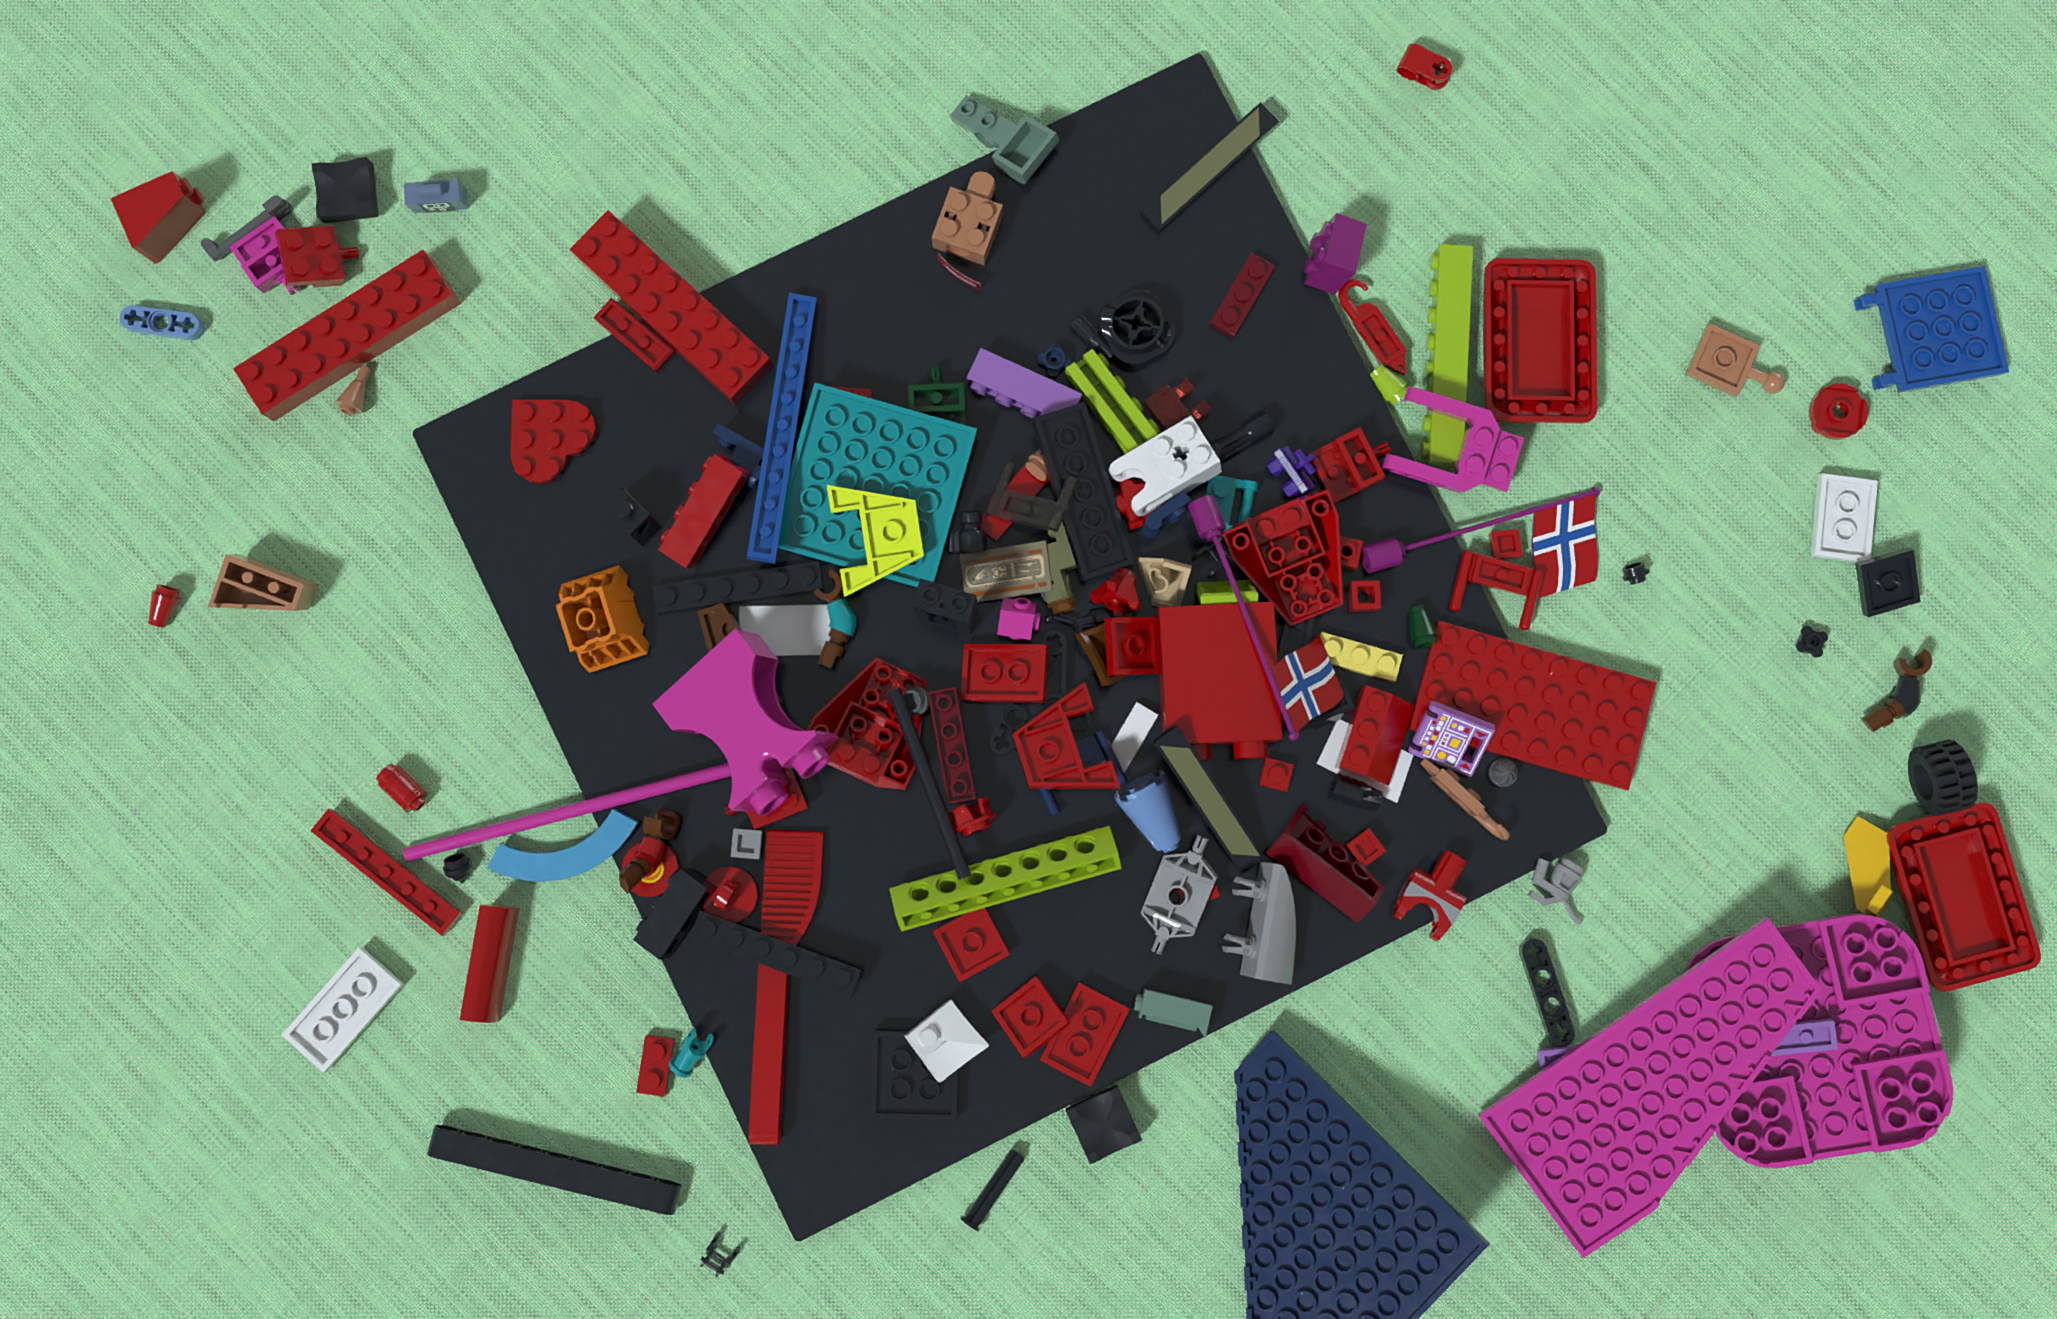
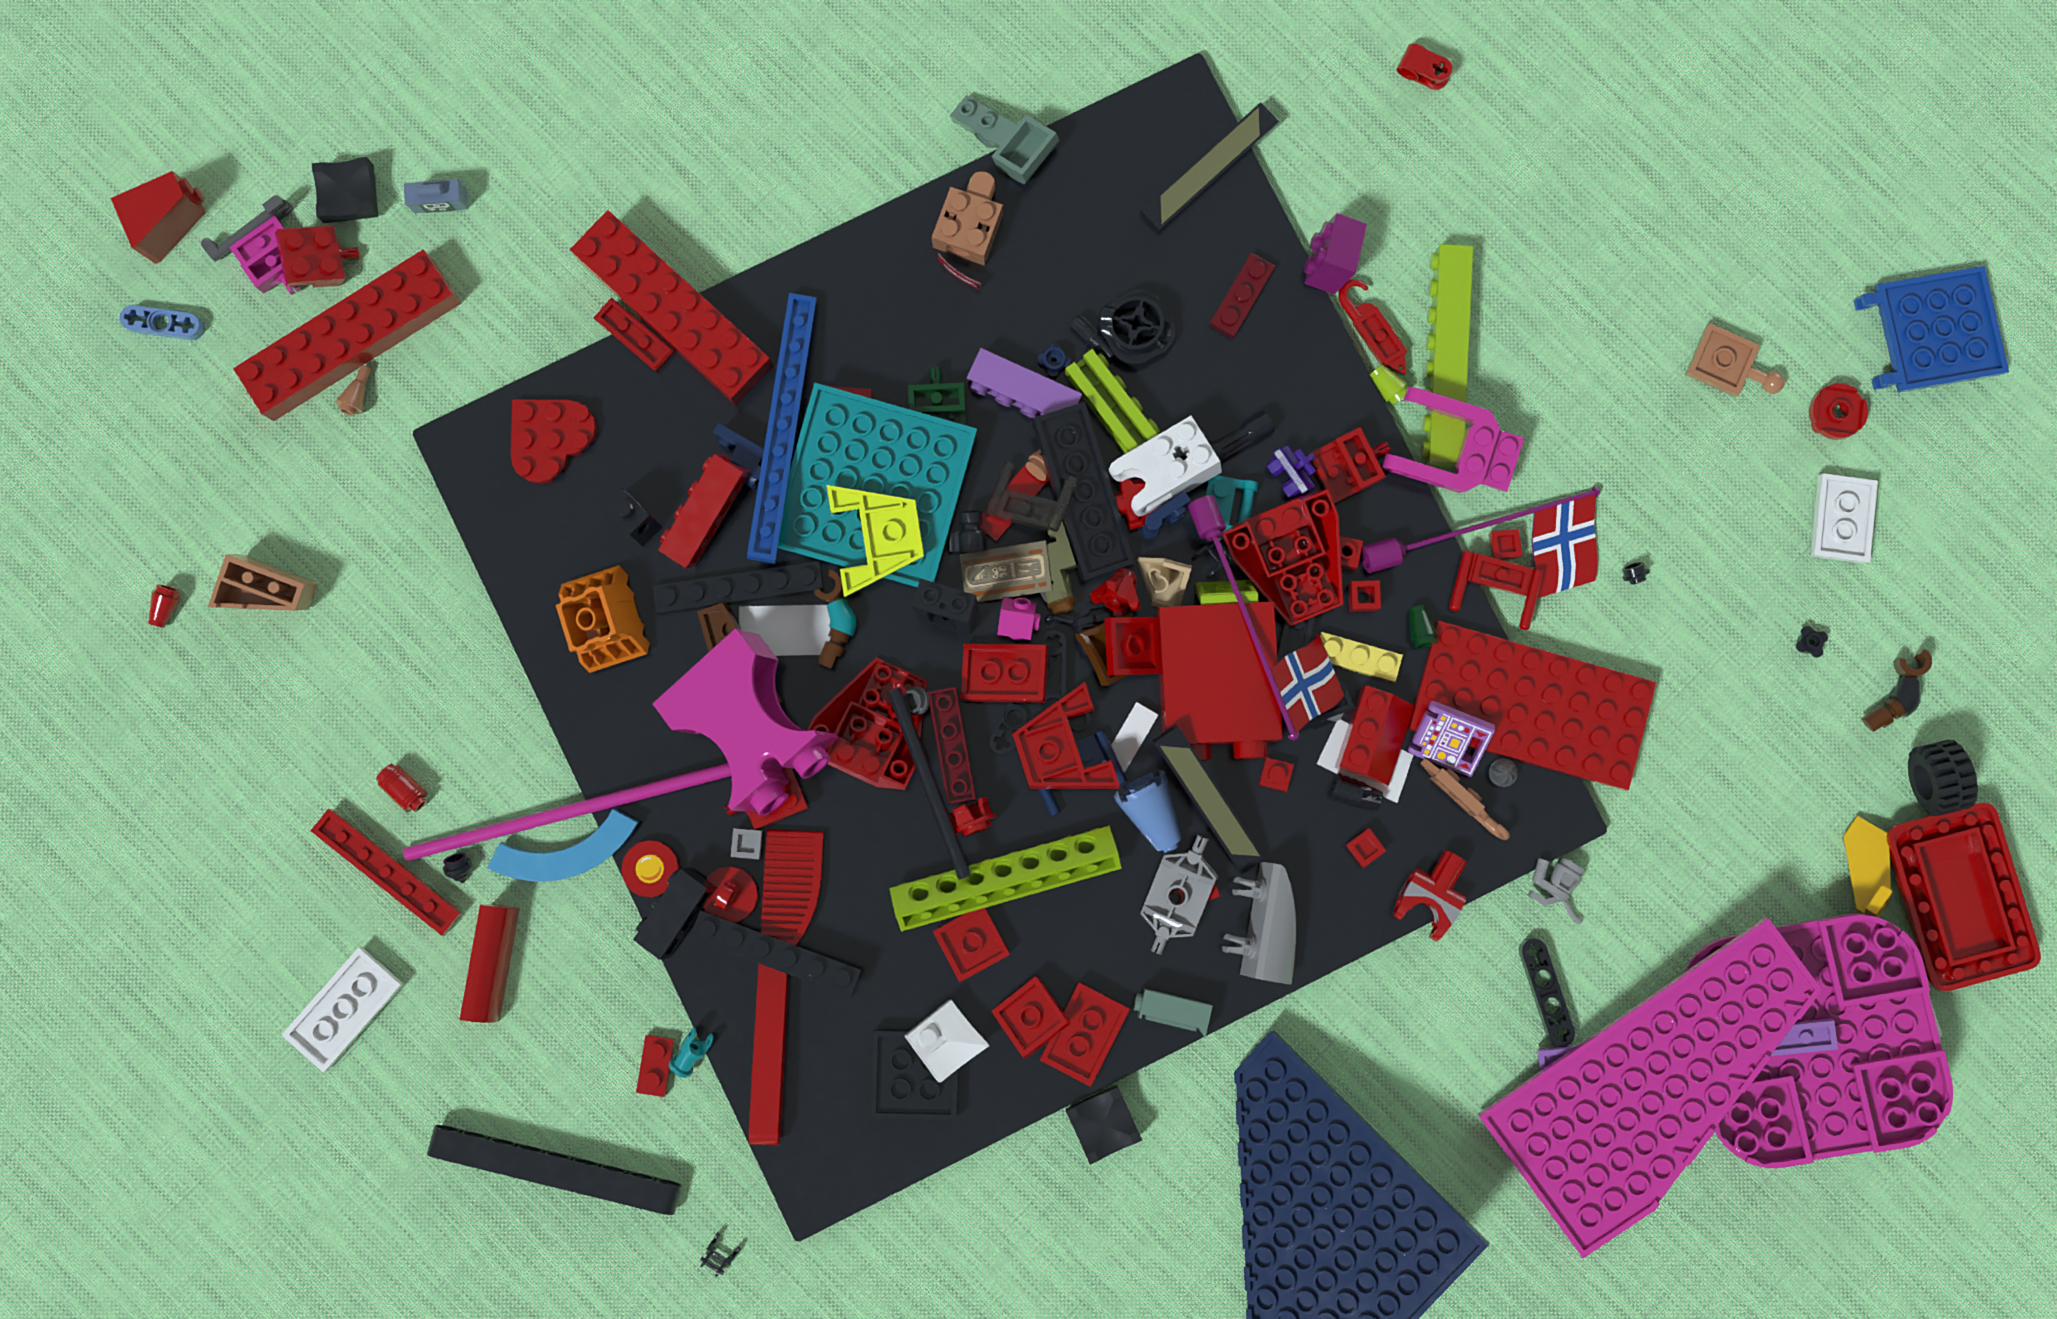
reddish brown piece [619,809,680,894] -> none
black axle [960,1149,1024,1232] -> none
clear red plate [1145,378,1211,430] -> none
dark red wedge [1266,803,1384,923] -> none
red wedge [1483,258,1597,424] -> none
black plate [1855,547,1921,617] -> none

